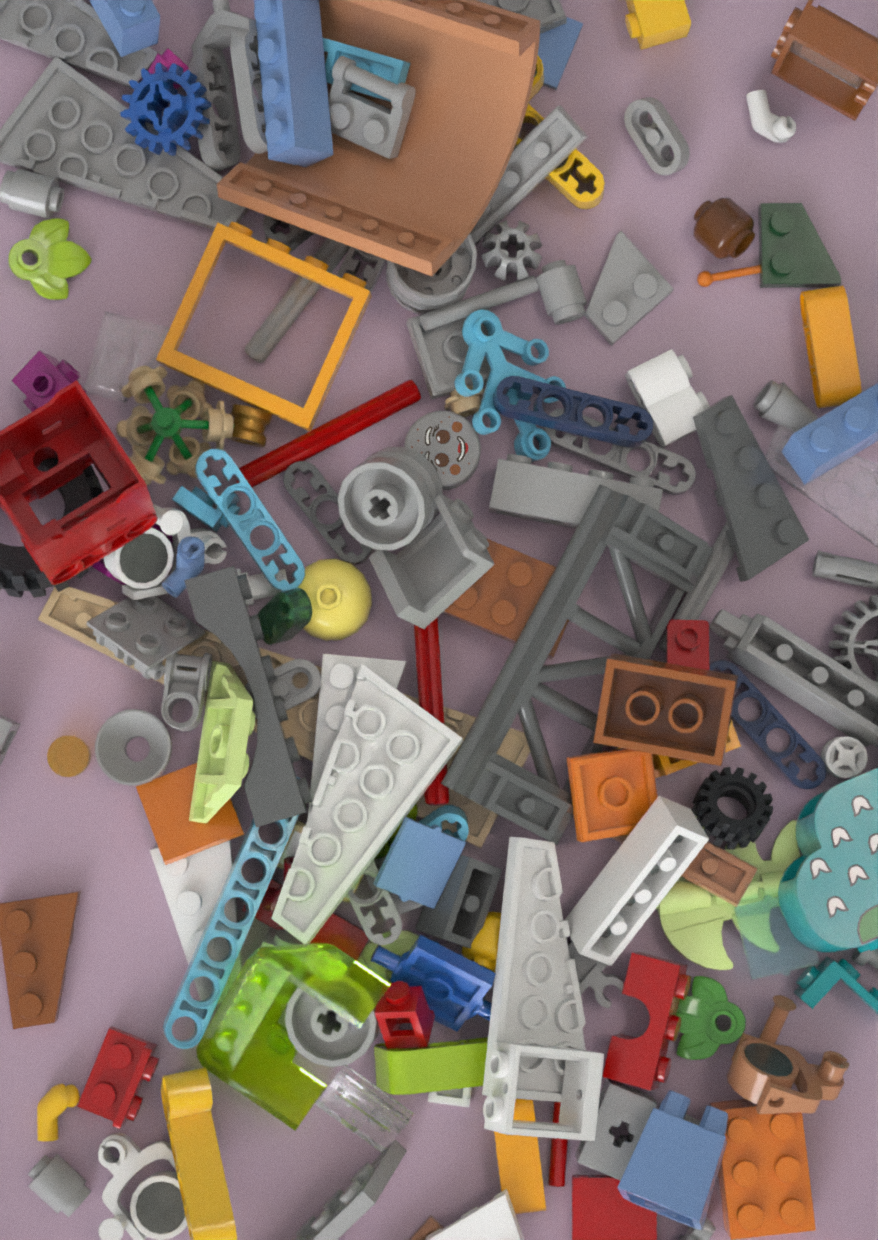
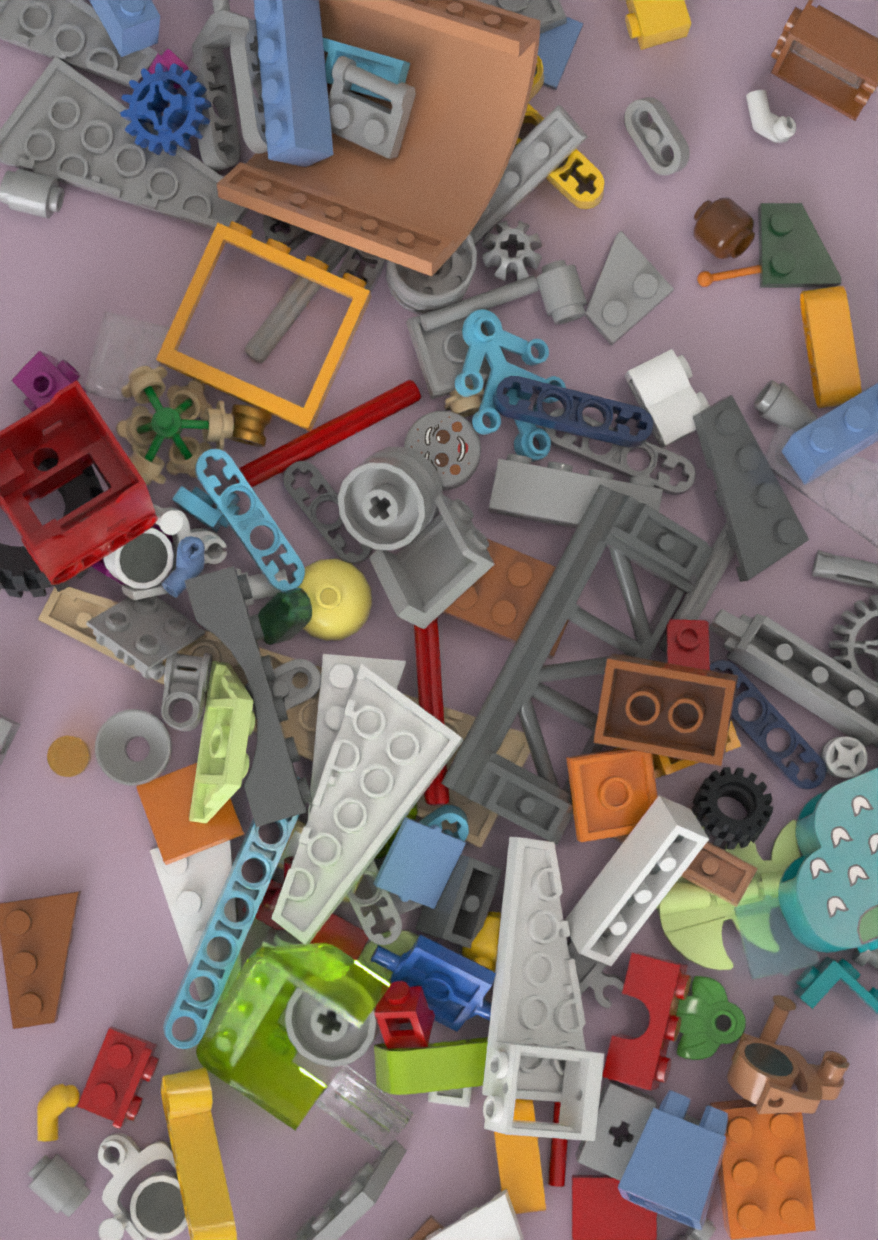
lime plate [8,218,92,300] -> none

